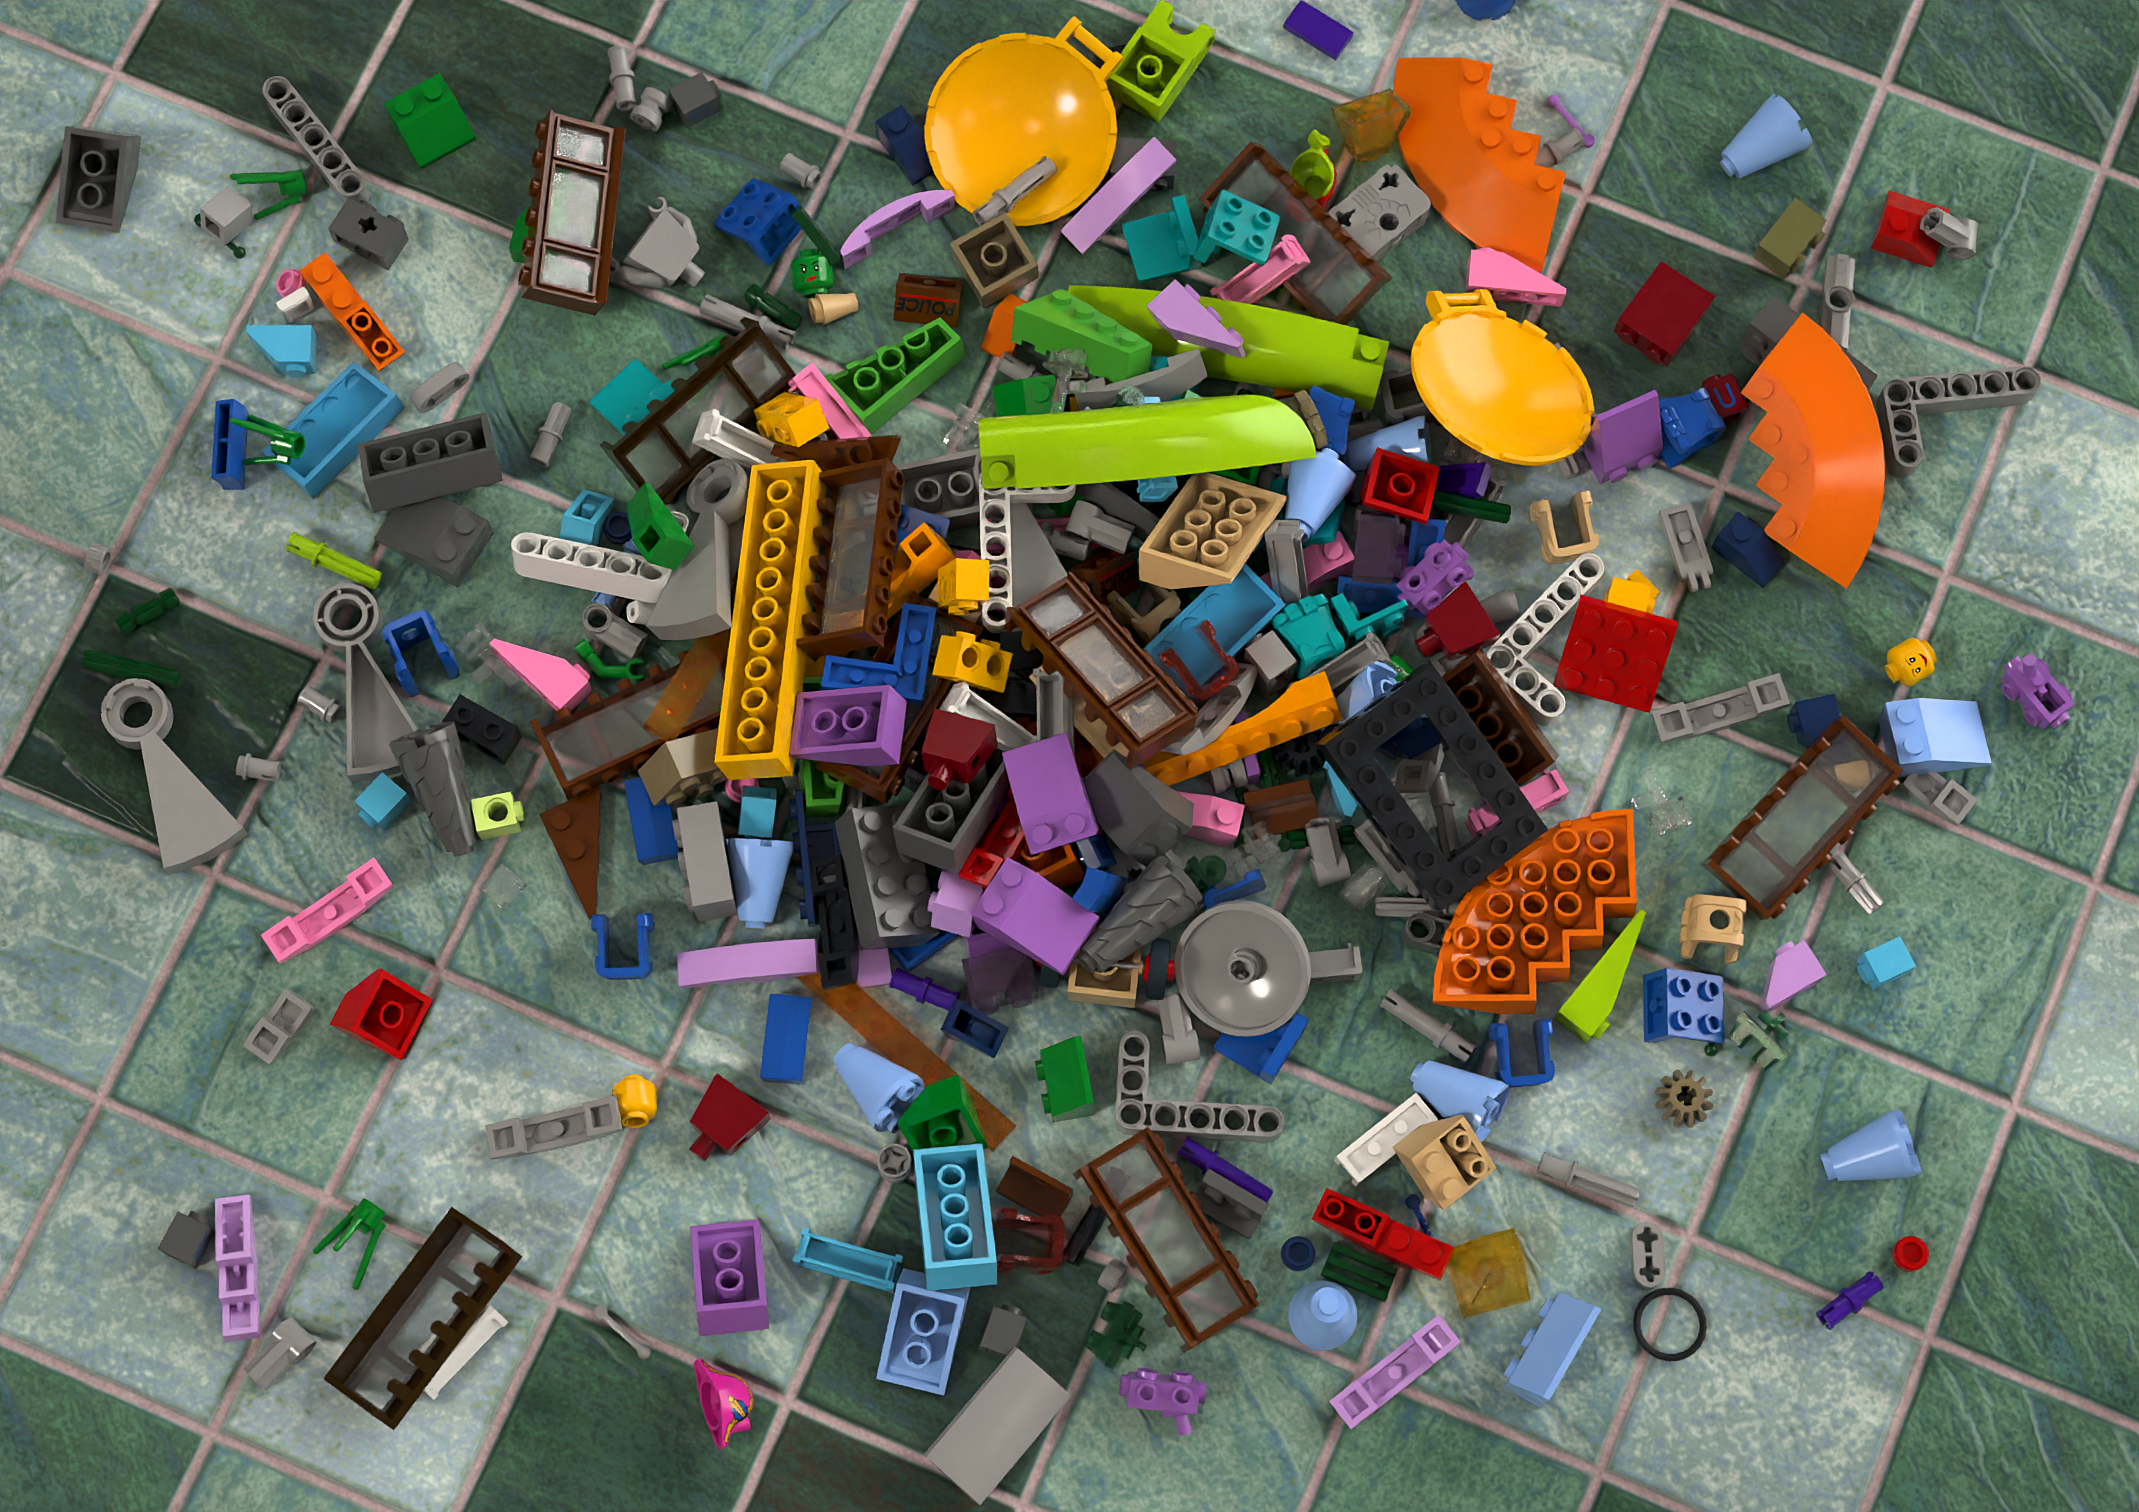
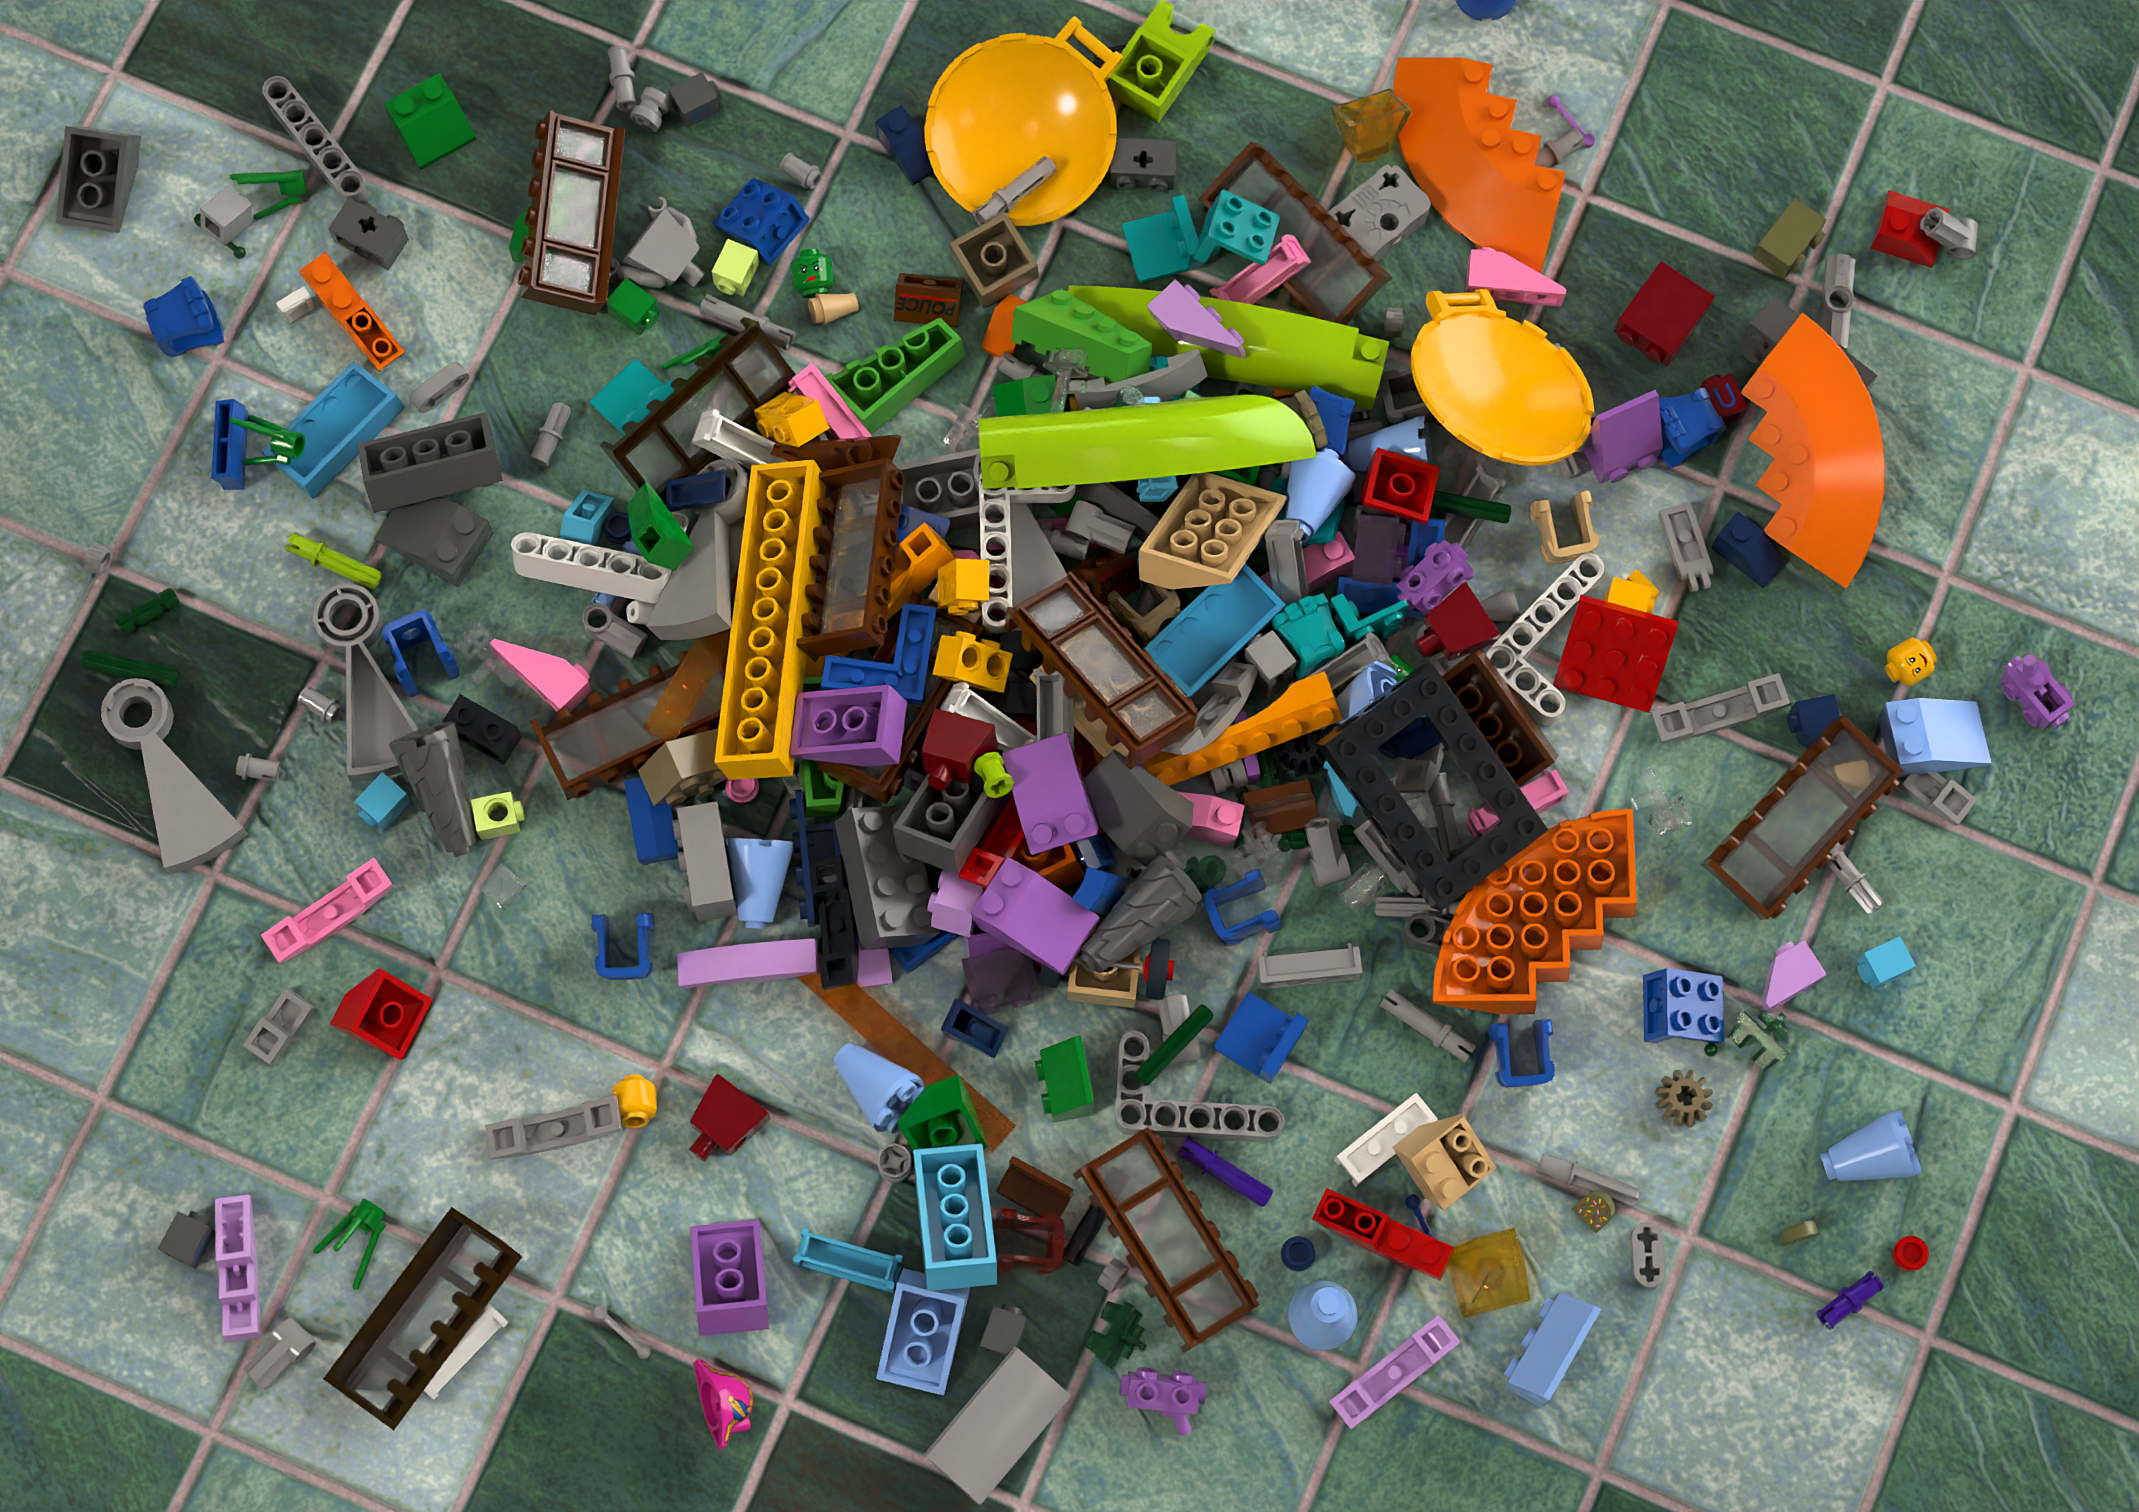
medium azure slope [246,325,317,377] -> none
bright pink plate [276,269,306,298] -> none
reddish brown wing [539,787,602,920] -> none
green arm [574,639,645,683] -> none
medium azure brick [738,785,776,840] -> none
dark green axle [744,284,802,331] -> none
blue piece [760,994,811,1085] -> none
dark green tile [790,204,841,266] -> none
lavender slope [840,190,955,269] -> none
dark purple pin [889,967,960,1012] -> none
lavender slope [1061,137,1176,255] -> none
clear red piece [1157,619,1239,701] -> none
light grey dish [1174,900,1311,1037] -> none
dark grey bracket [1196,1169,1269,1239] -> none
dark purple tile [1283,0,1354,61] -> none
lime hair [1285,130,1337,223] -> none
dark green tile [1320,1242,1398,1302] -> none
light blue cone [1410,1060,1510,1142] -> none
dark purple tile [1435,462,1493,498] -> none
lime slope [1554,909,1646,1044] -> none
black tyre [1633,1288,1707,1361] -> none
tan piece [1679,894,1746,964] -> none
light blue cone [1720,94,1813,178] -> none
light grey beam [1877,366,2041,478] -> none
none -> blue piece [143,276,225,357]
none -> green brick [606,278,659,336]
none -> dark blue tile [666,469,726,512]
none -> yellowish green brick [712,239,759,296]
none -> lime bush [974,752,1014,798]
none -> dark green axle [1134,1004,1214,1086]
none -> light grey axle [1384,307,1403,337]
none -> olive tile [1572,1190,1615,1234]
none -> olive tile [1779,1220,1819,1246]

